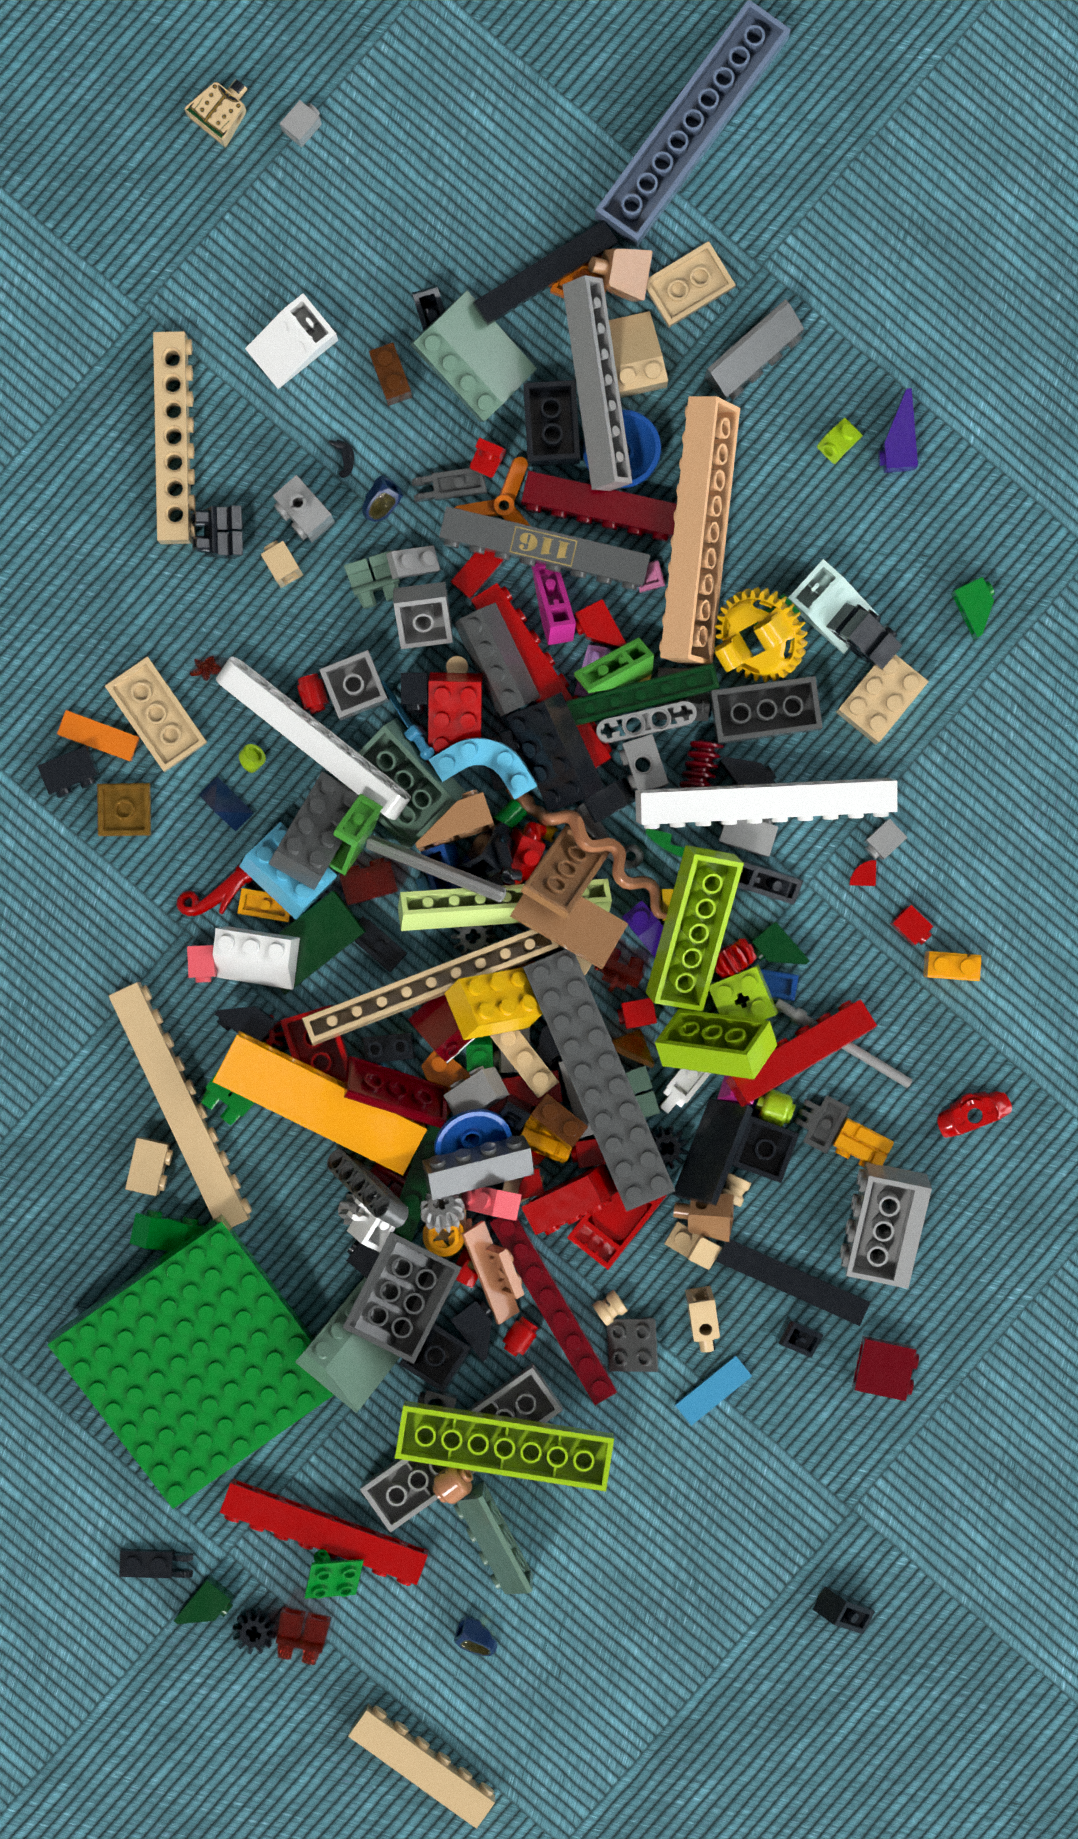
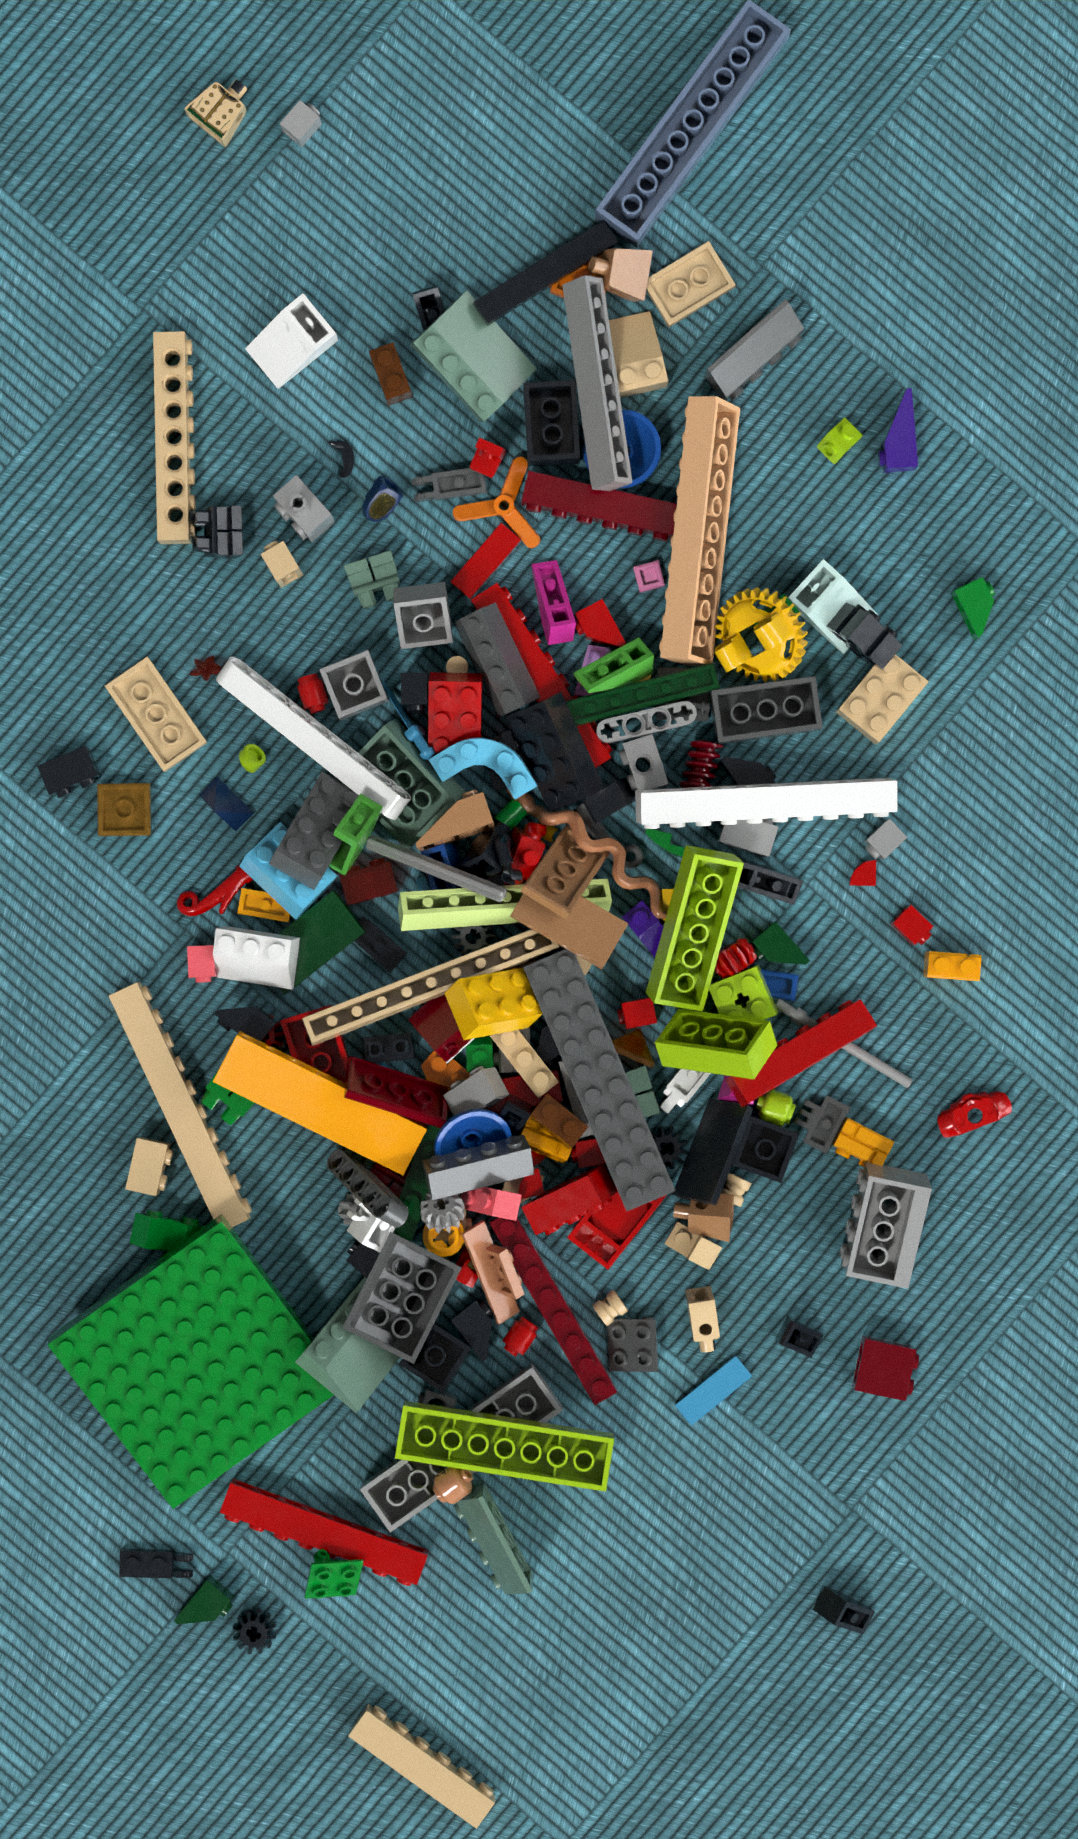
orange tile [57,710,140,762] -> none
clear red hips [275,1606,331,1665] -> none
light grey plate [386,545,440,579] -> none
dark grey brick [439,506,650,591] -> none
dark blue rock [454,1615,497,1656] -> none
clear red hips [594,948,644,993] -> none
black tile [716,1239,870,1326] -> none

